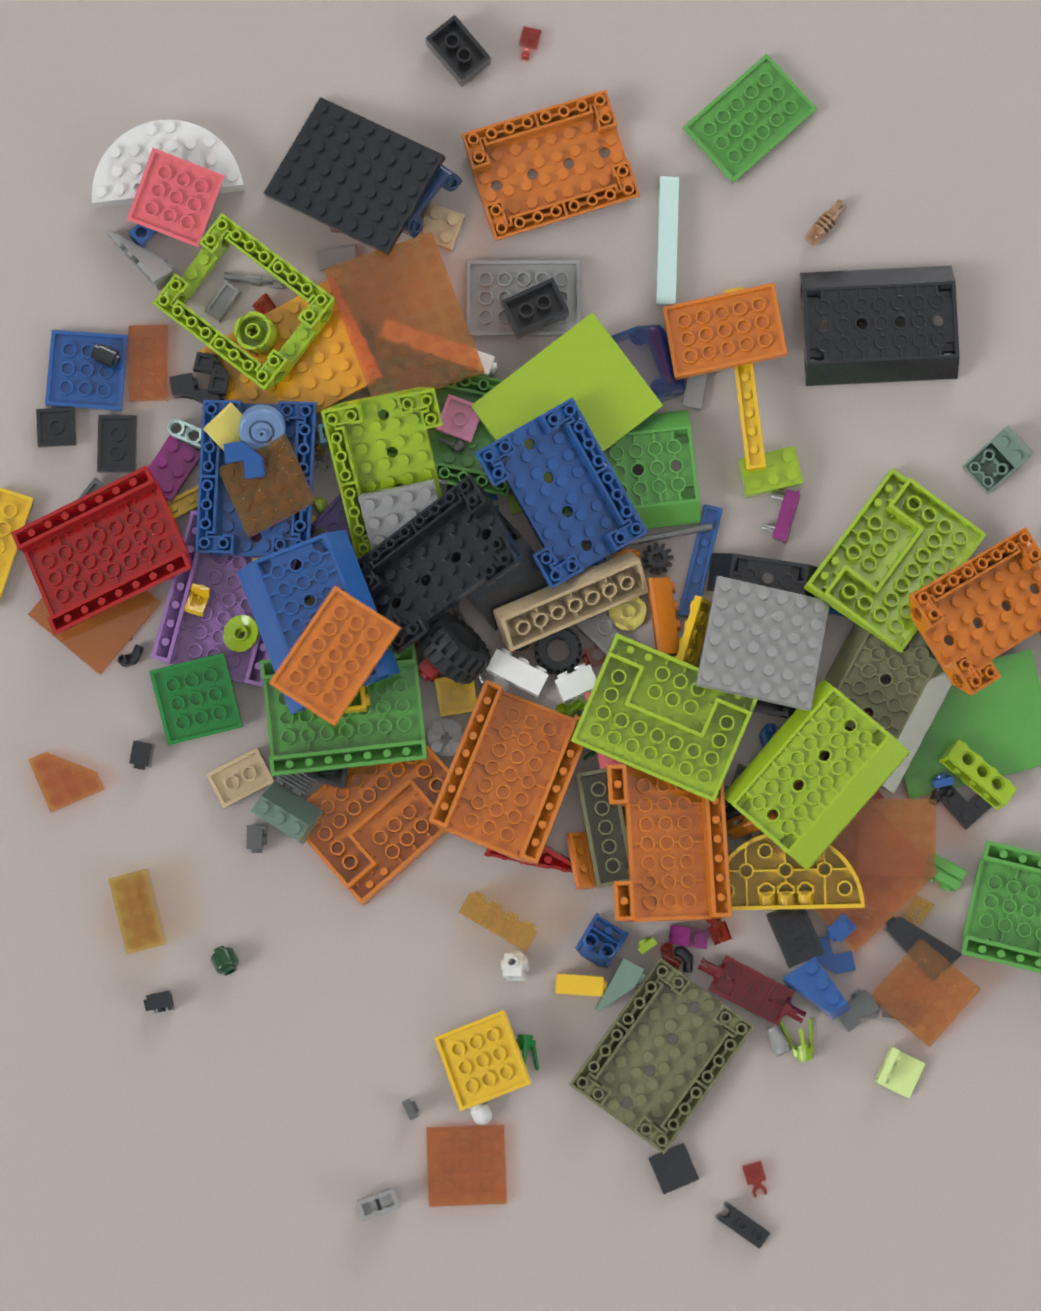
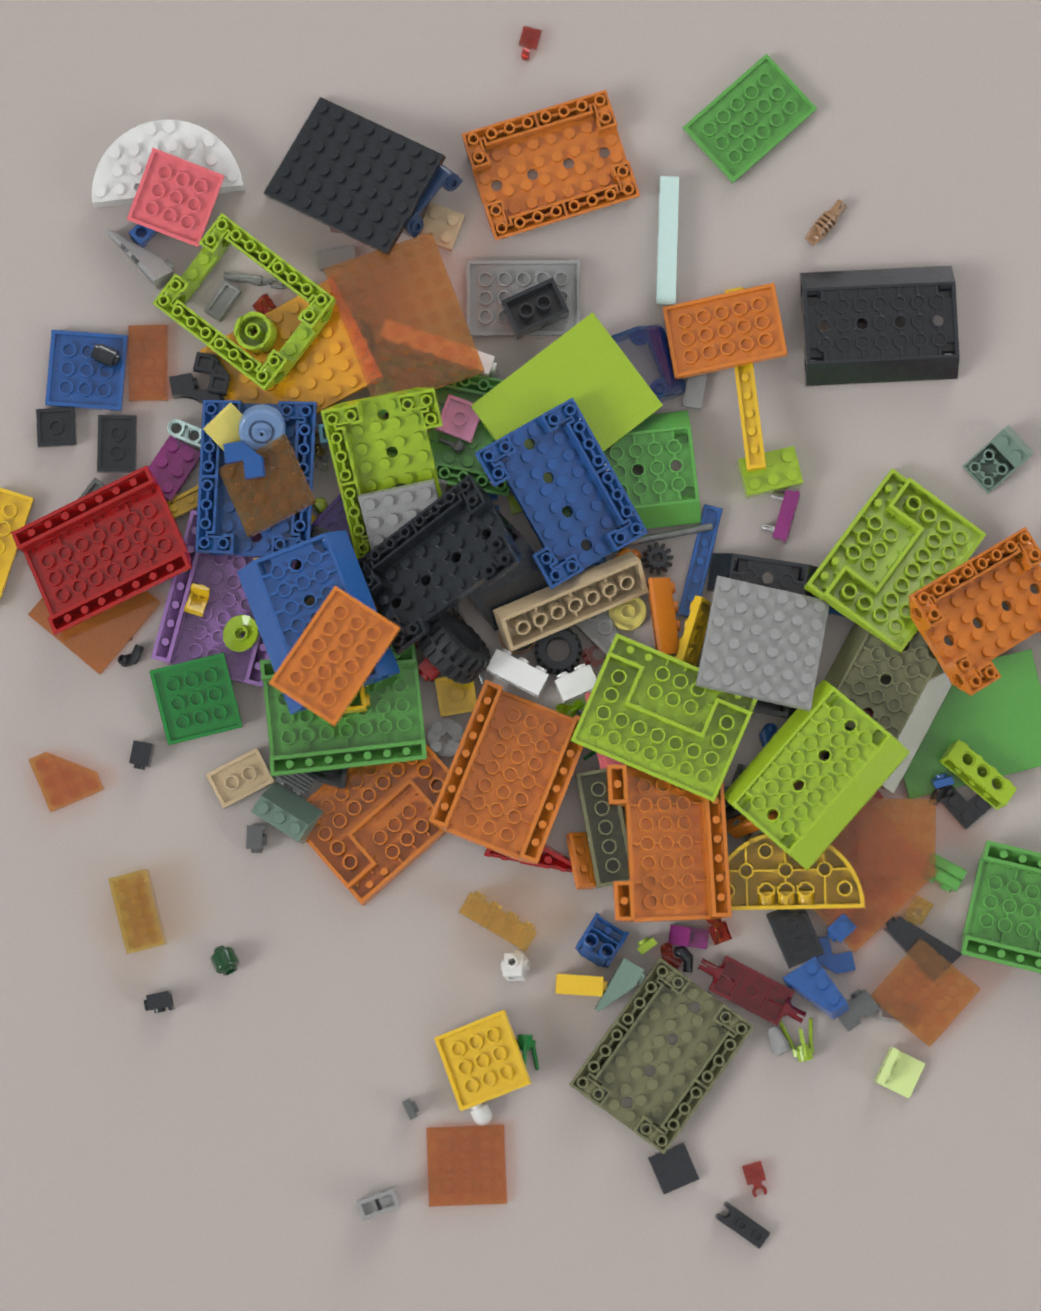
black brick [426,14,491,87] -> none

